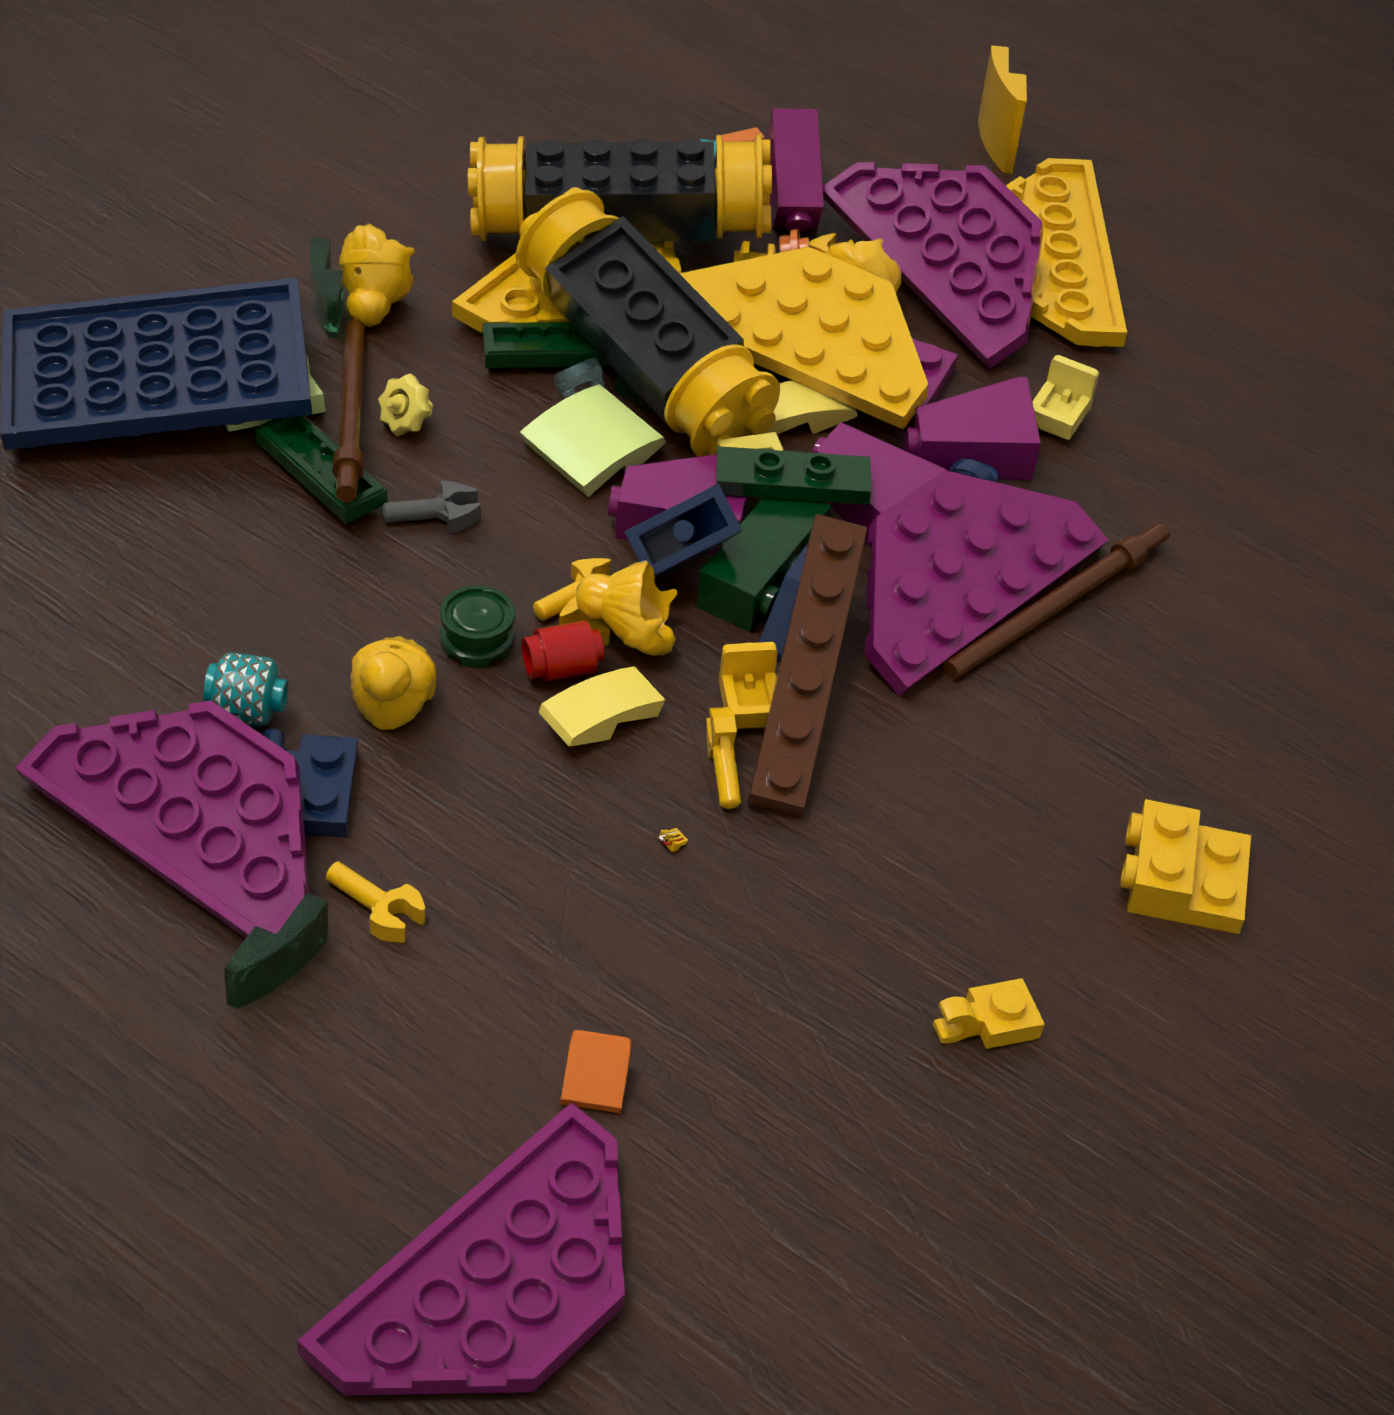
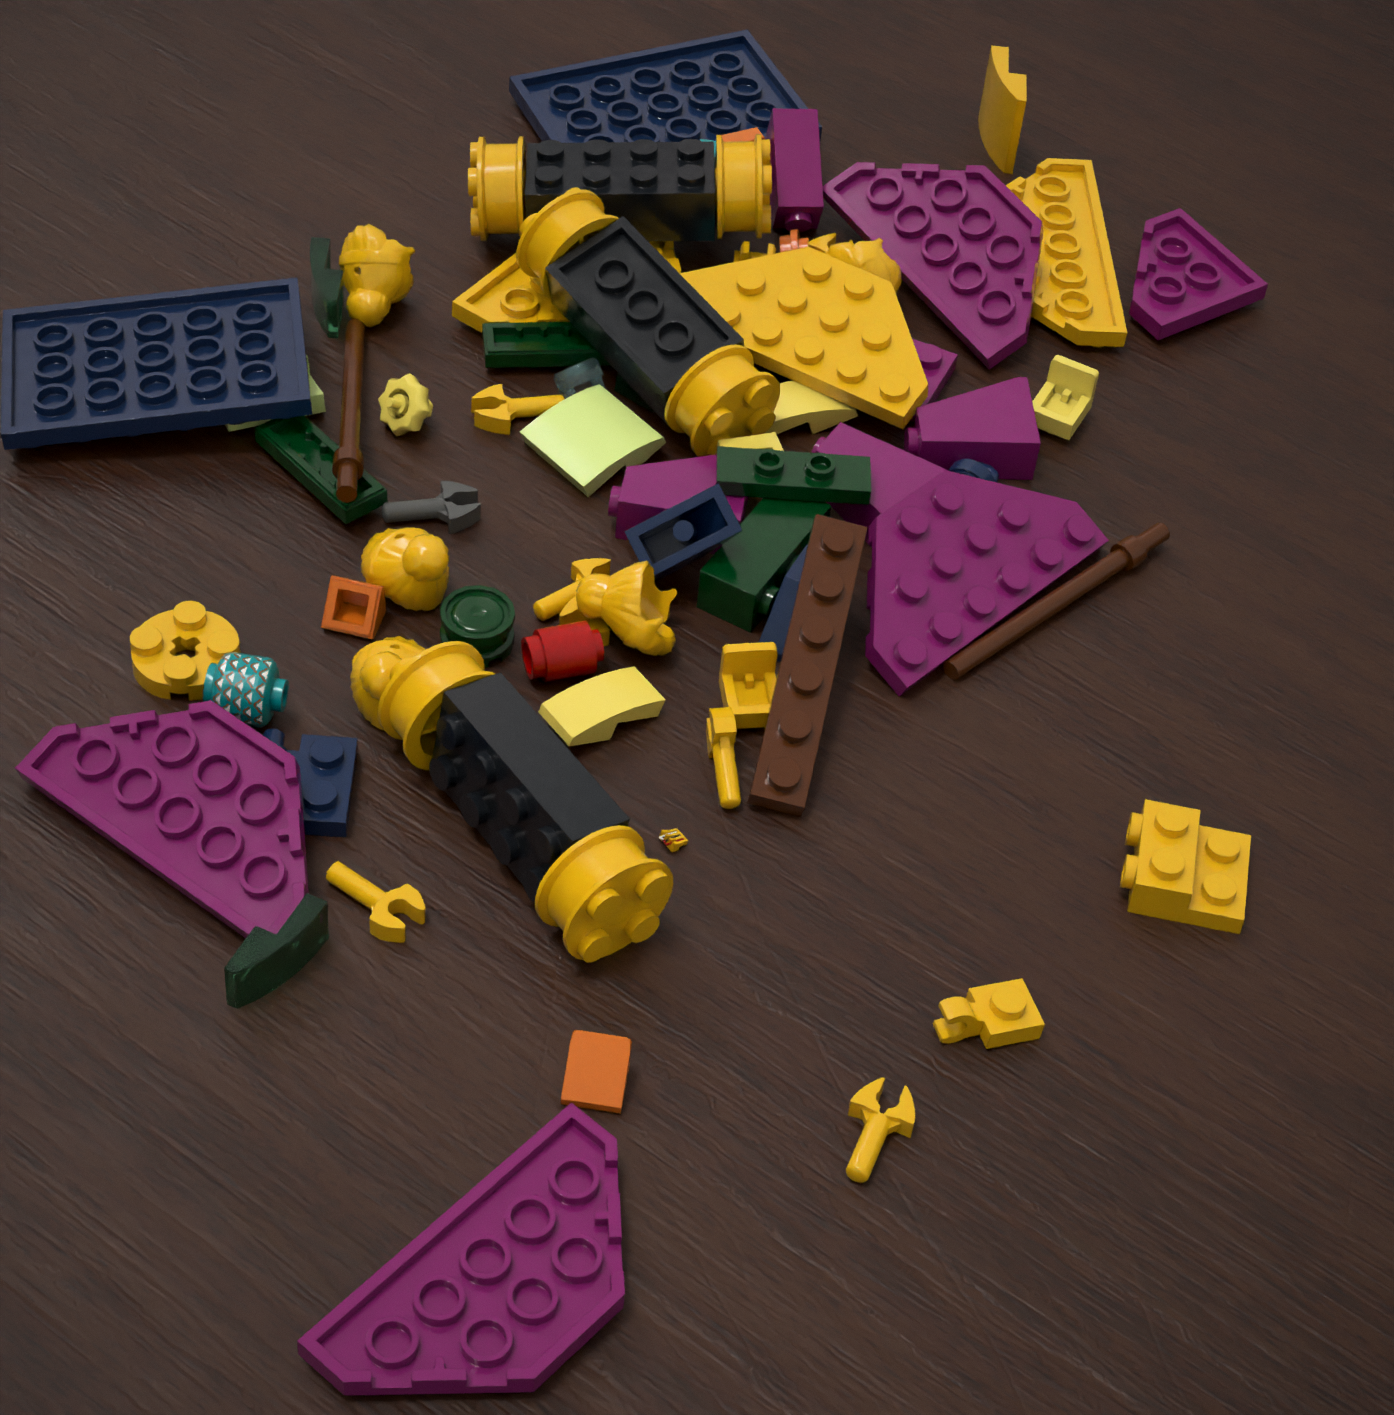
none -> yellow plate [130,601,240,701]
none -> orange slope [321,575,387,639]
none -> yellow piece [361,528,449,611]
none -> brick [377,641,673,963]
none -> yellow bar [471,384,565,435]
none -> dark blue plate [509,29,822,143]
none -> yellow bar [846,1077,915,1183]
none -> magenta plate [1129,208,1268,340]

